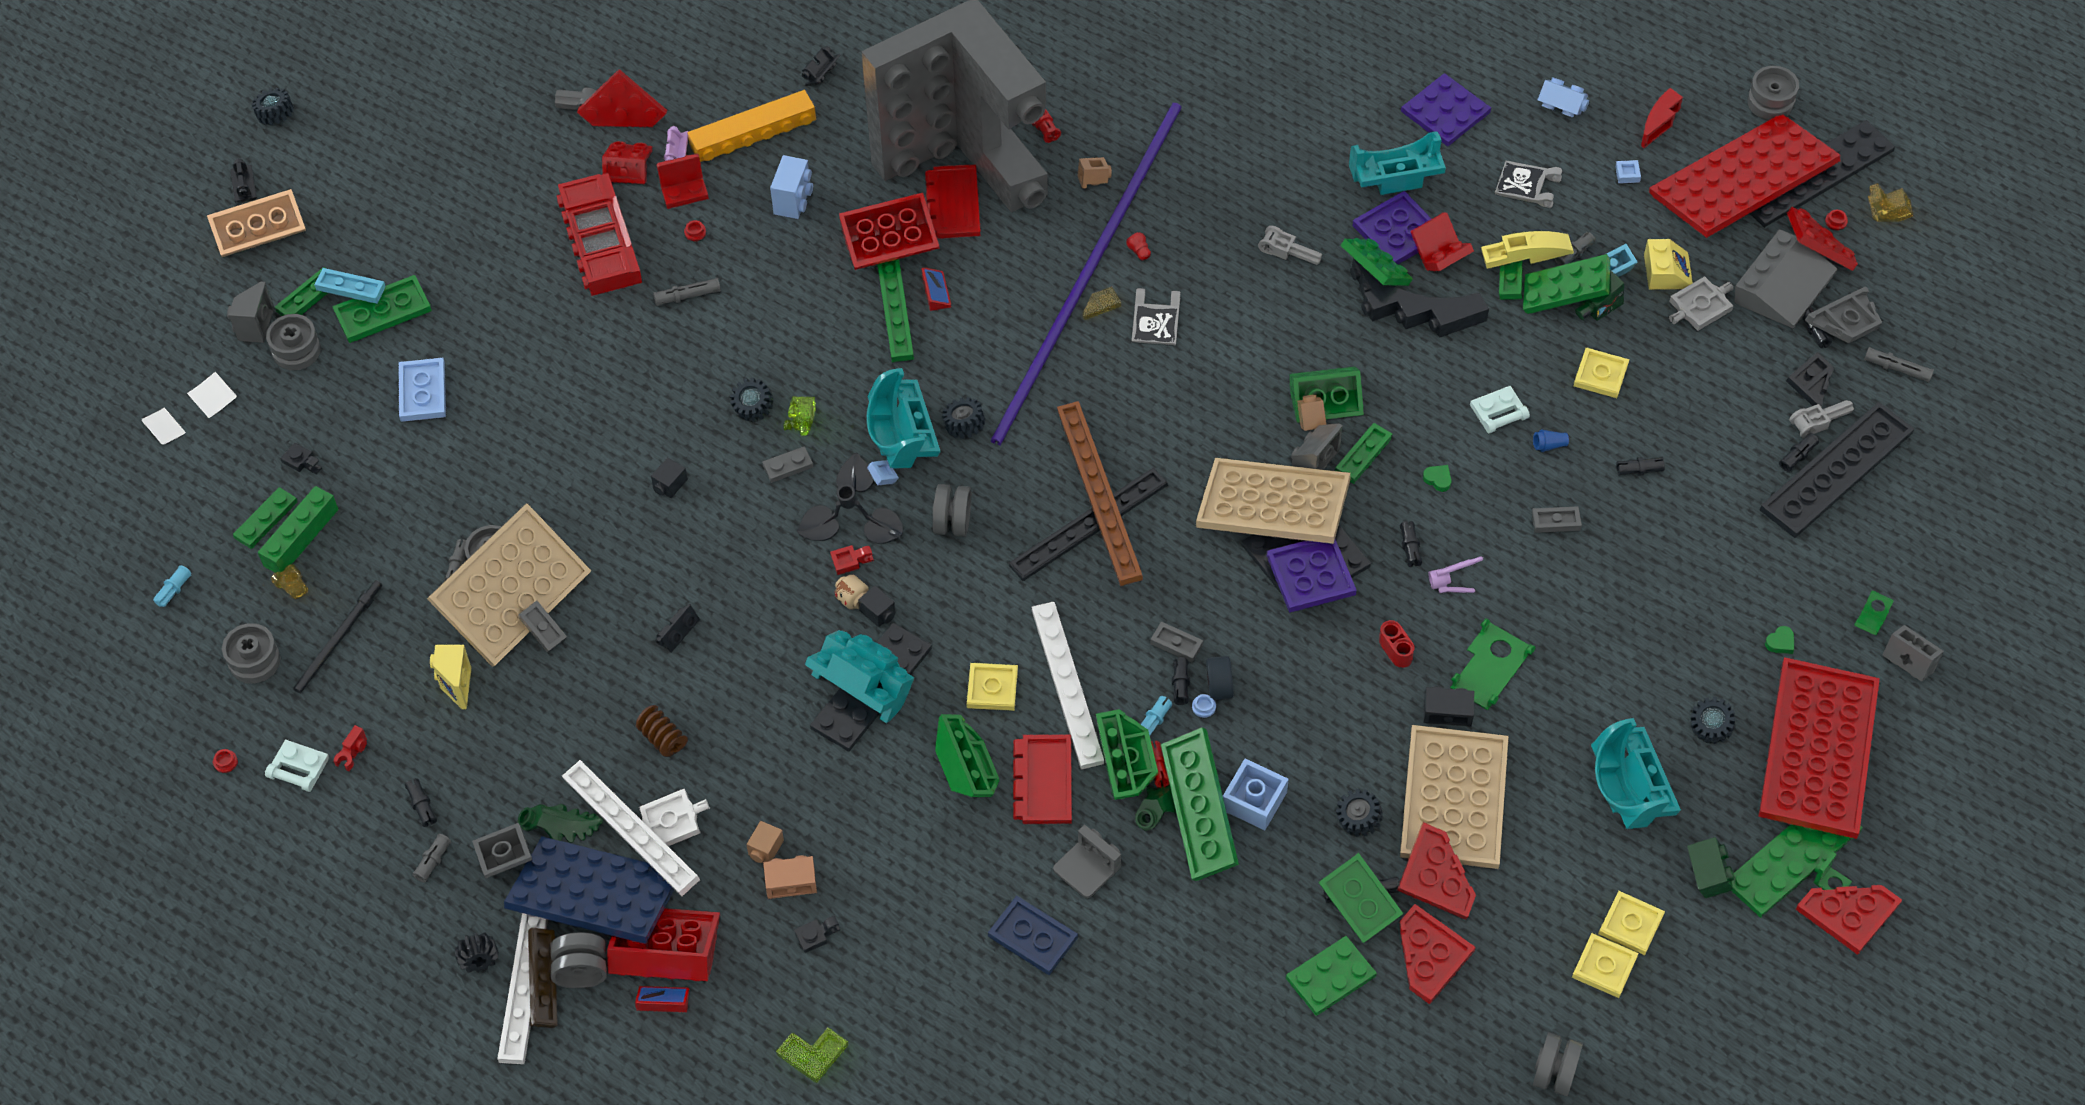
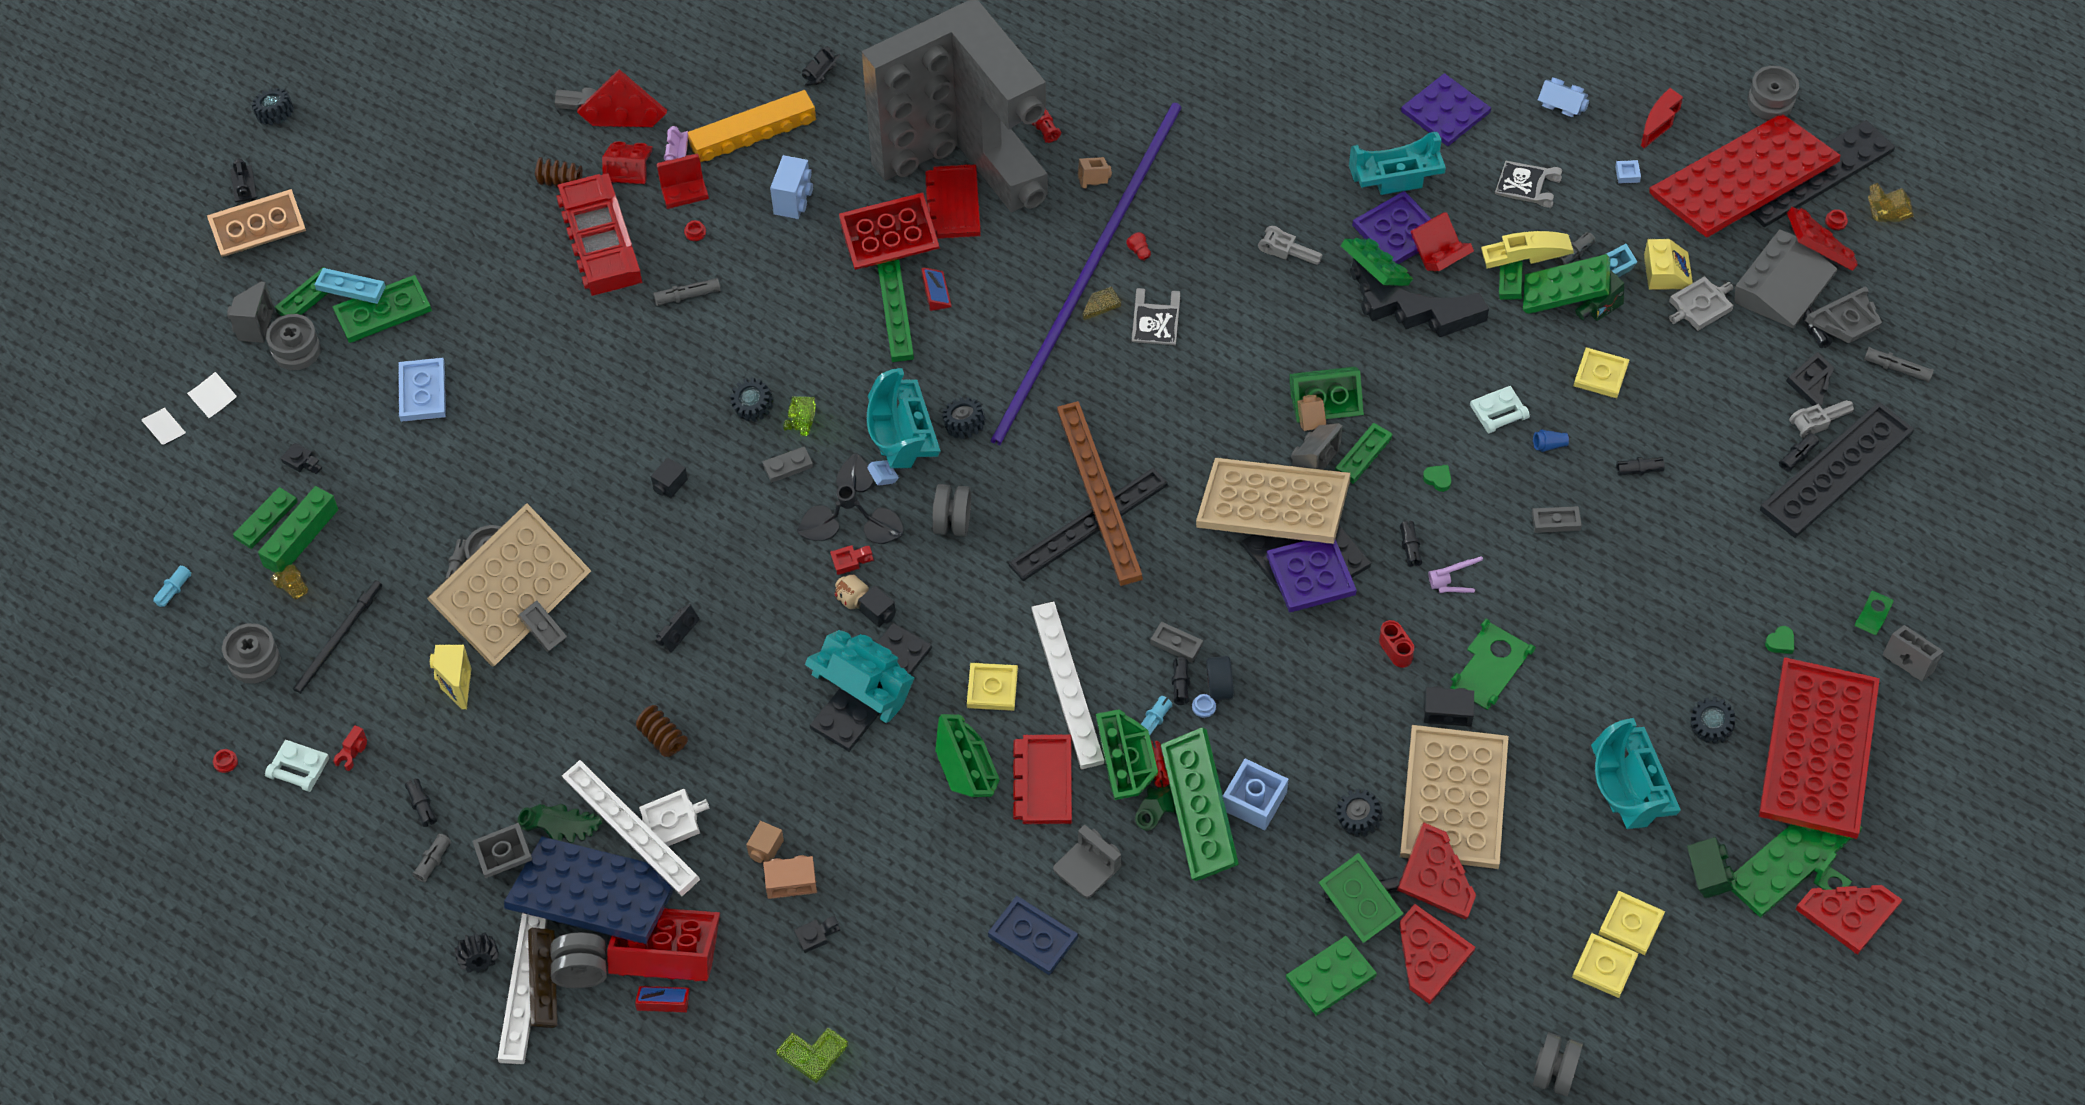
none -> reddish brown piece [535,157,583,188]

